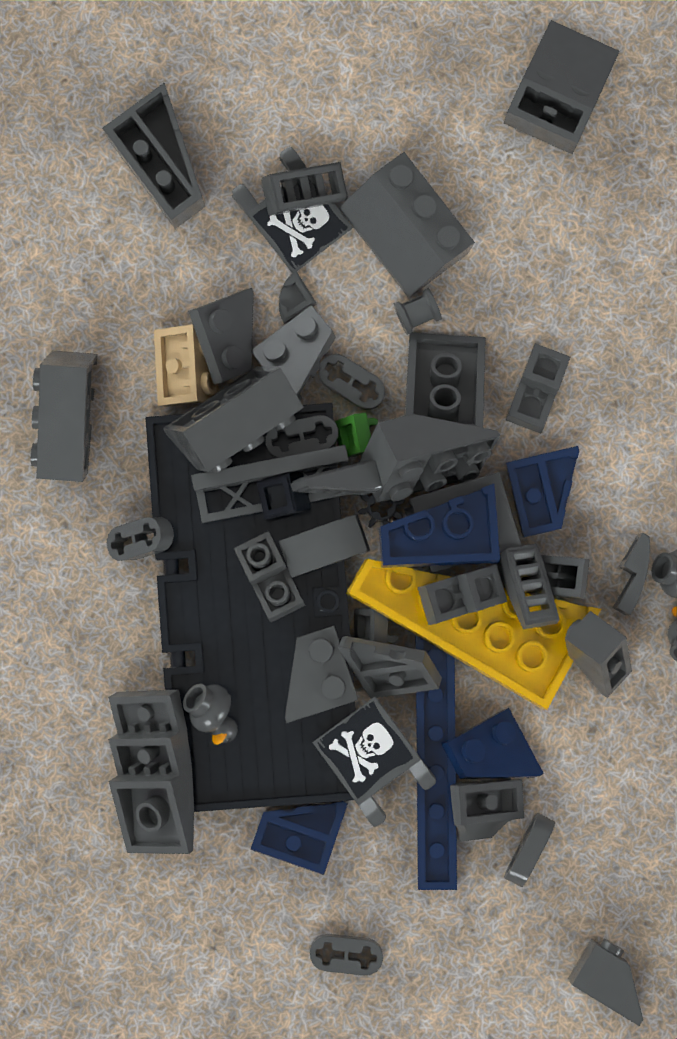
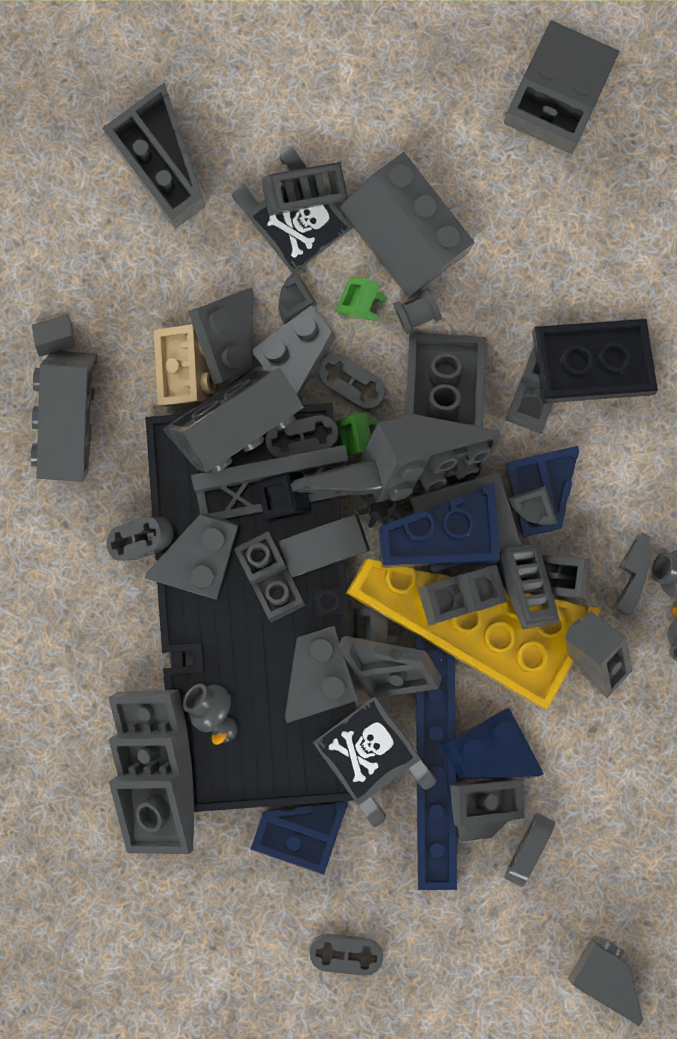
none -> dark grey tile [32,314,76,357]
none -> dark grey wing [145,513,239,600]
none -> bright green tile [335,277,387,321]
none -> dark grey tile [508,486,558,525]
none -> black tile [532,319,658,404]

